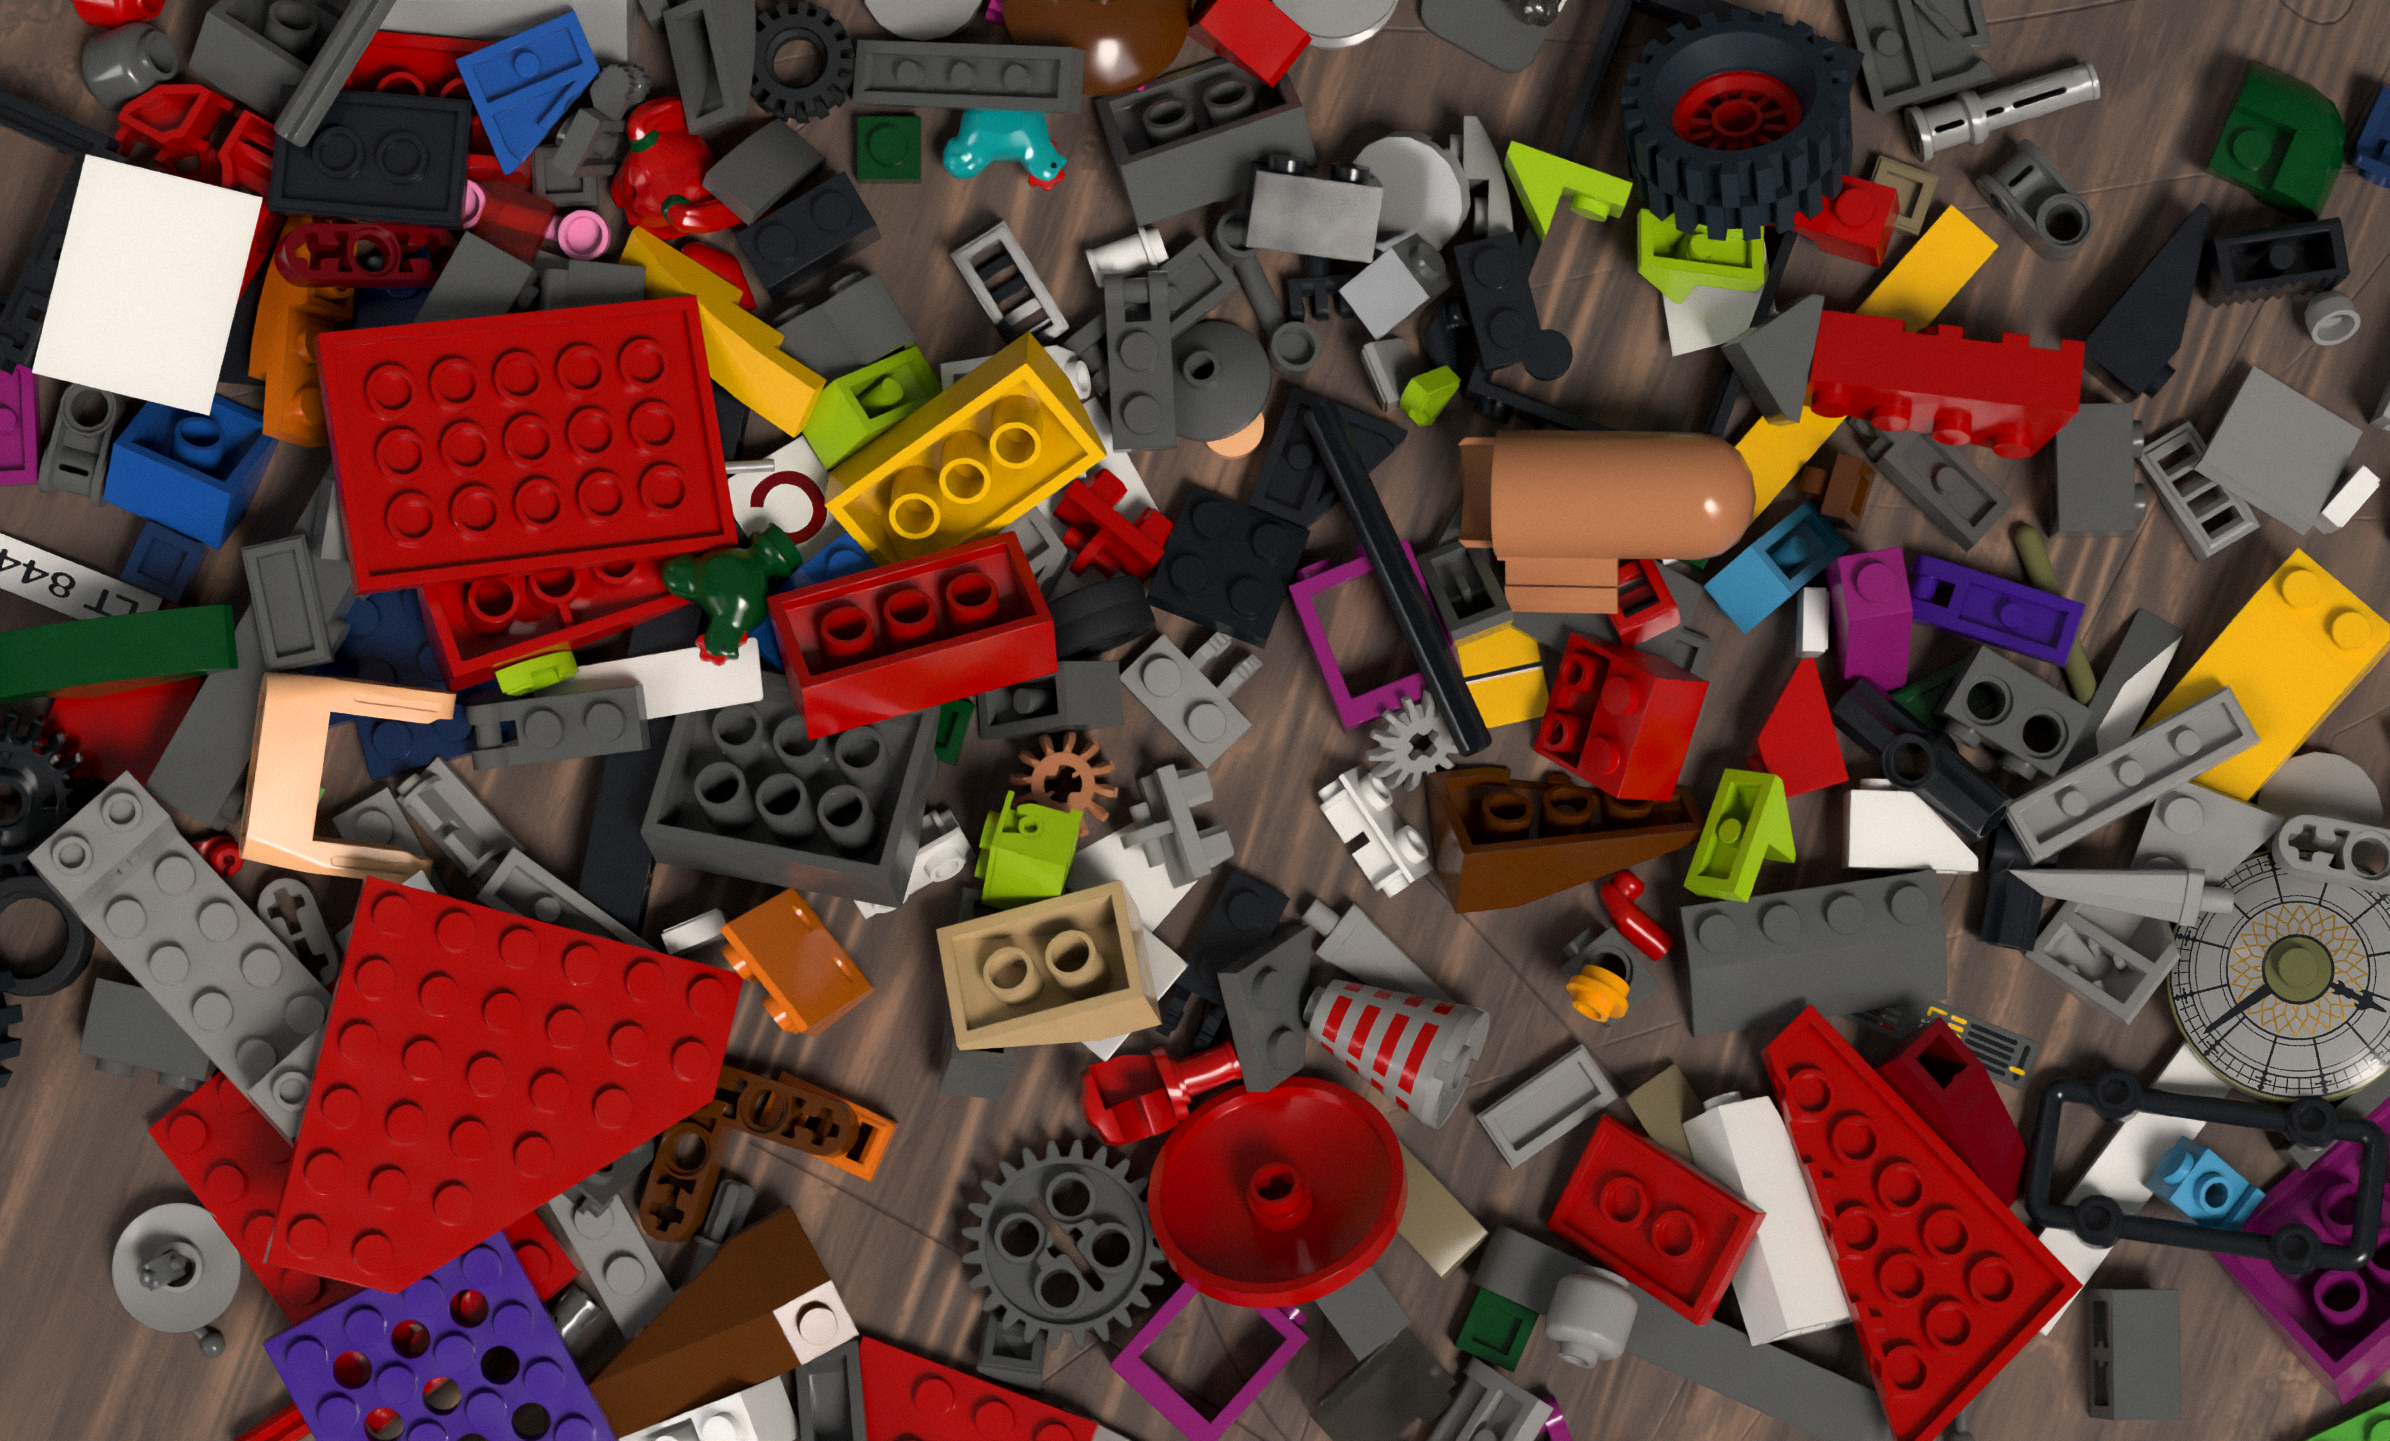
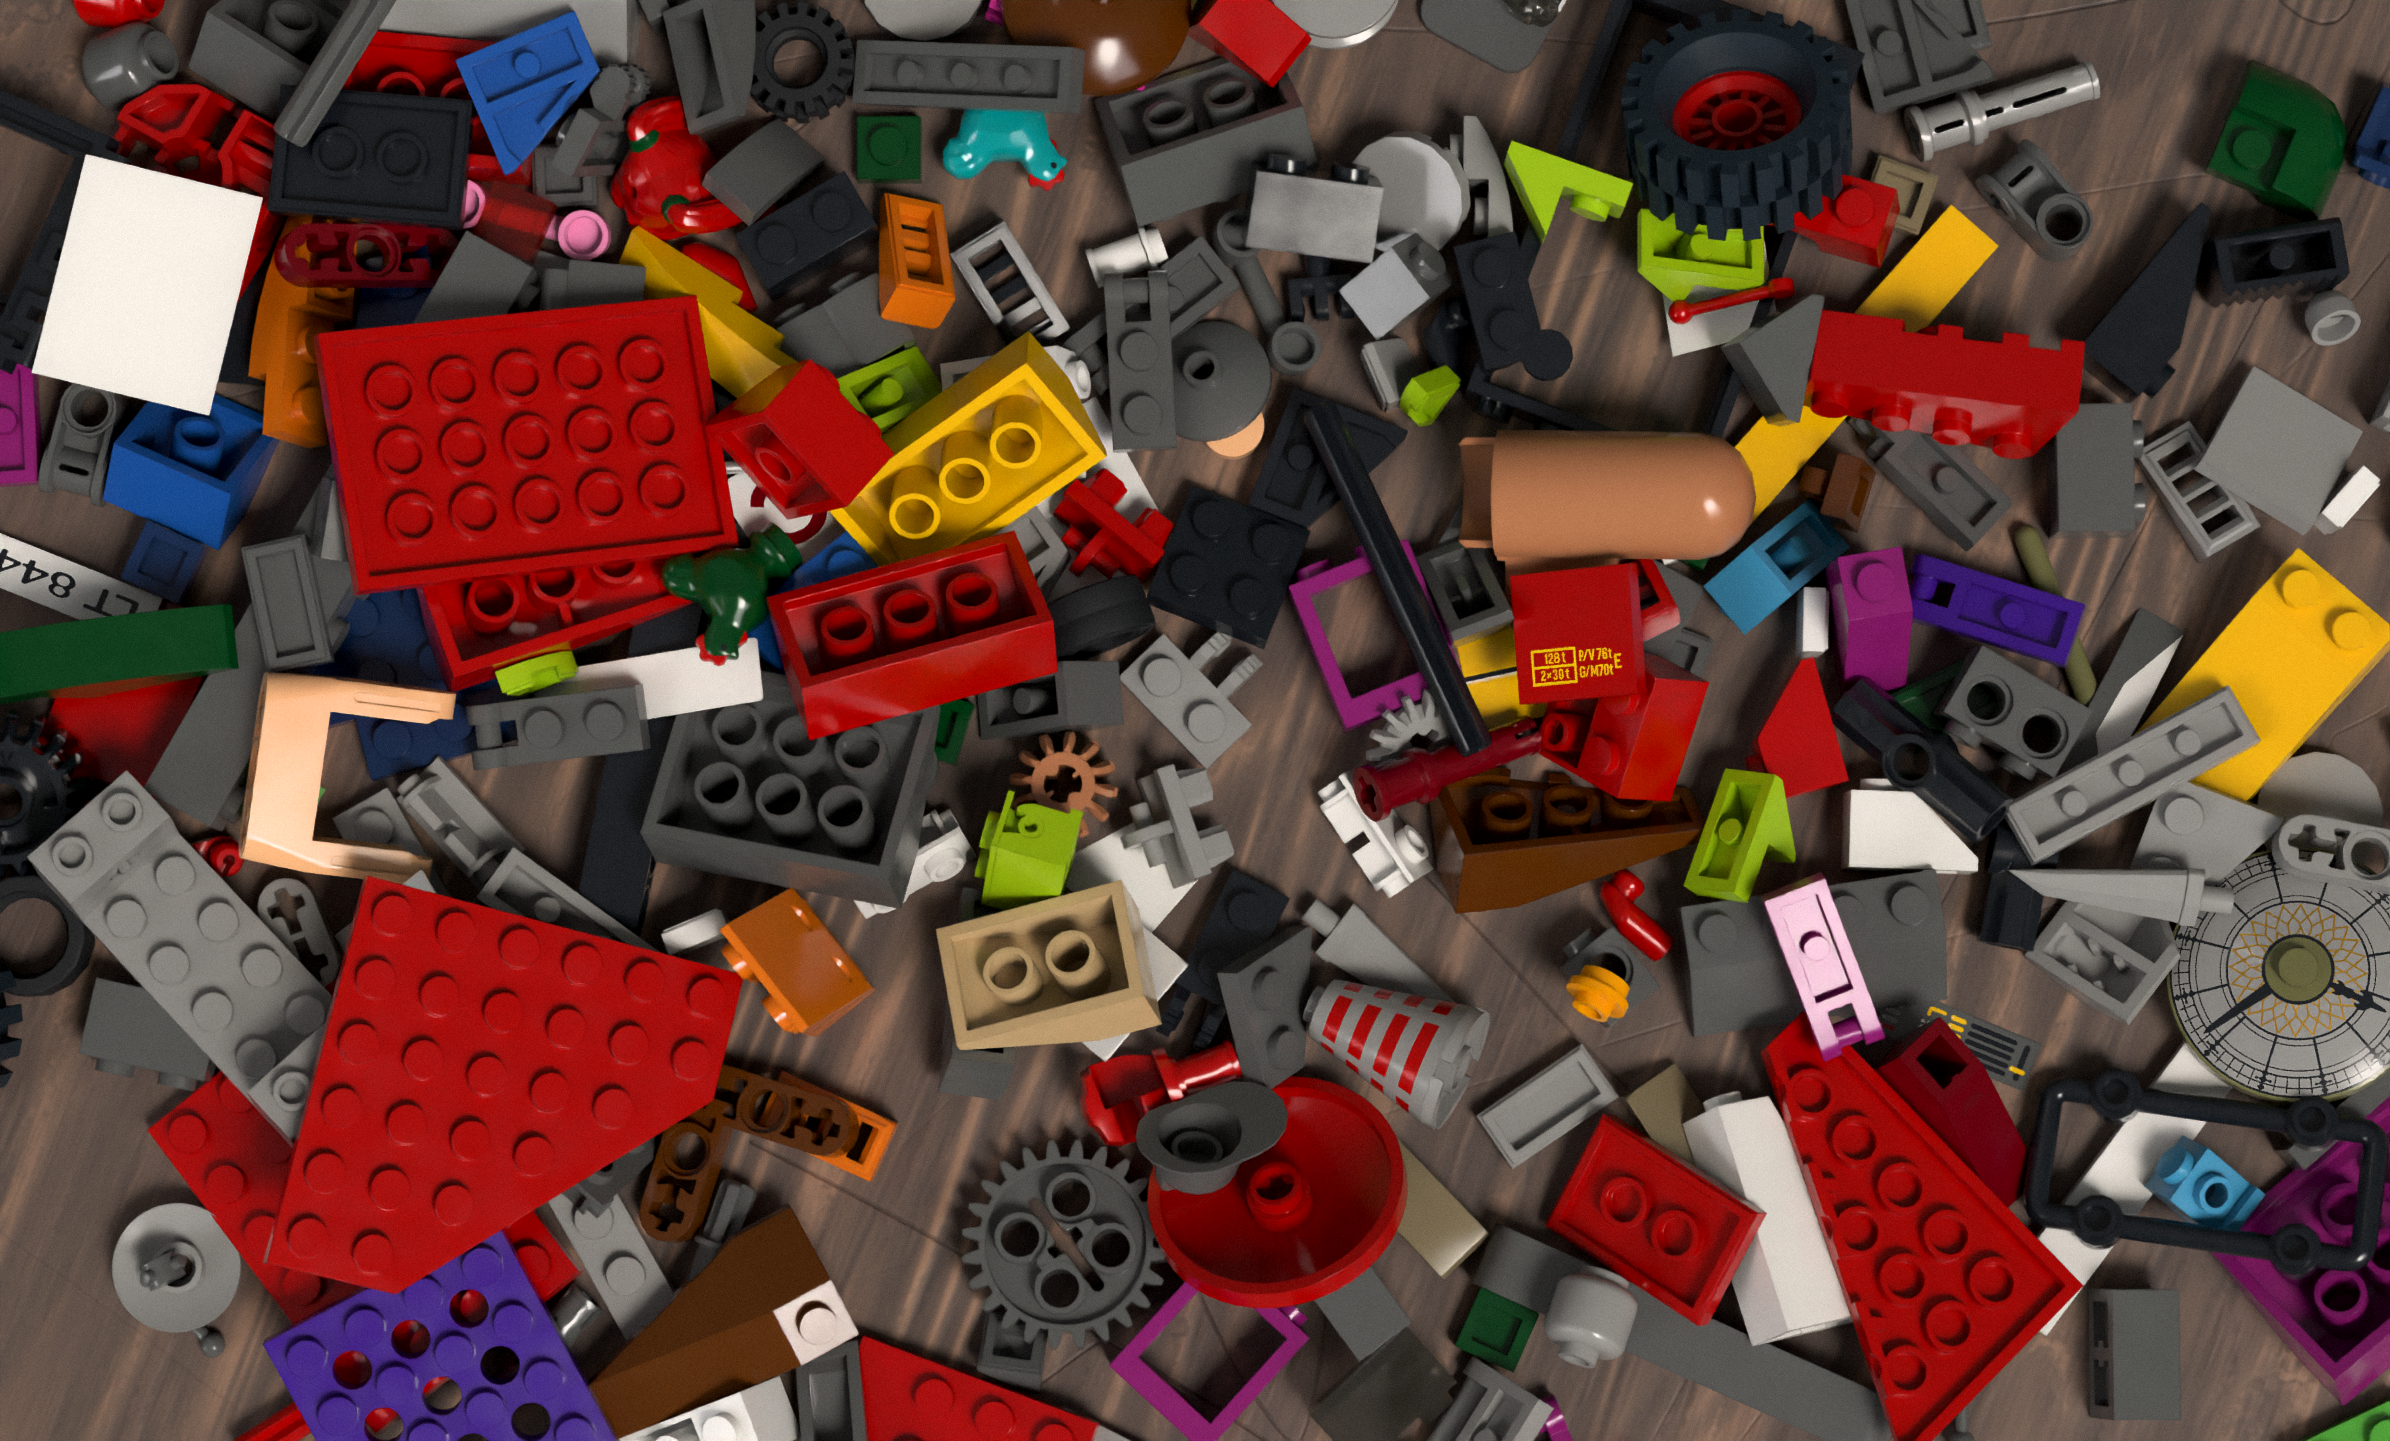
none -> red slope [704,359,894,520]
none -> orange slope [879,192,956,329]
none -> dark grey piece [1135,1081,1288,1195]
none -> dark red pin [1353,715,1542,822]
none -> red tile [1510,563,1647,705]
none -> red hinge [1668,278,1795,325]
none -> plate [1760,872,1885,1062]

